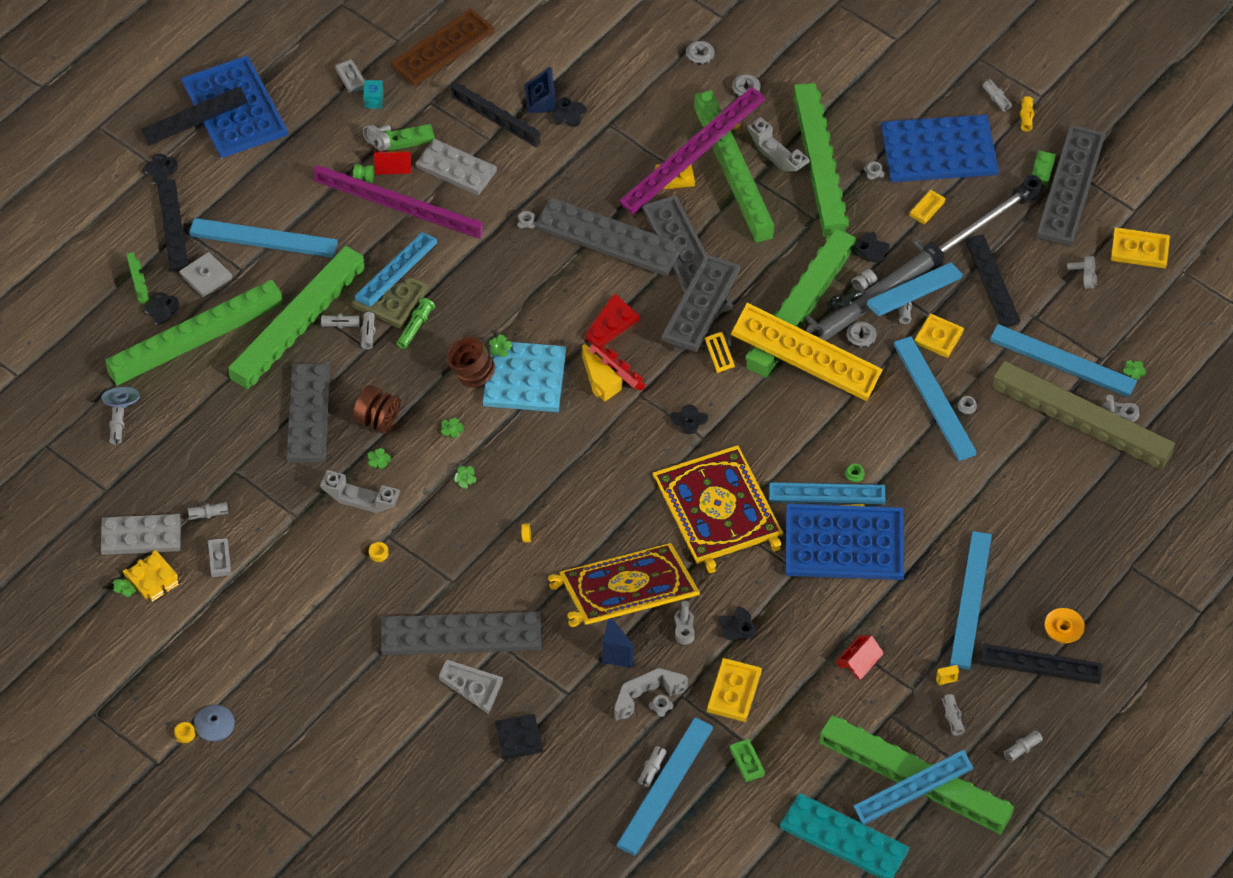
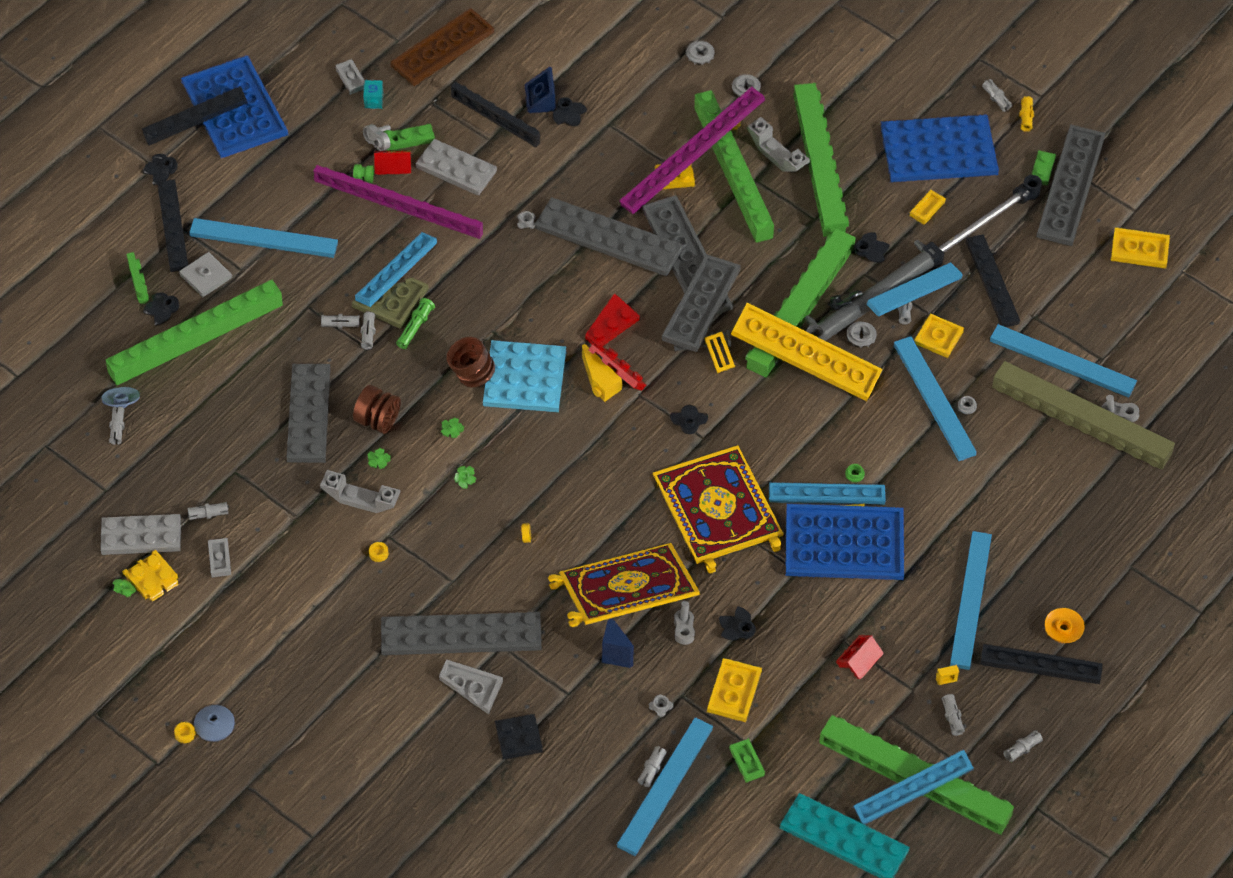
bright green brick [228,246,364,390] -> none
bright green plant [489,335,512,358] -> none
light grey slope [614,668,688,721] -> none
light grey wheel [852,269,878,292] -> none
light grey plate [864,162,884,180] -> none
light grey piece [1067,256,1097,289] -> none
bright green plant [1123,360,1147,380] -> none

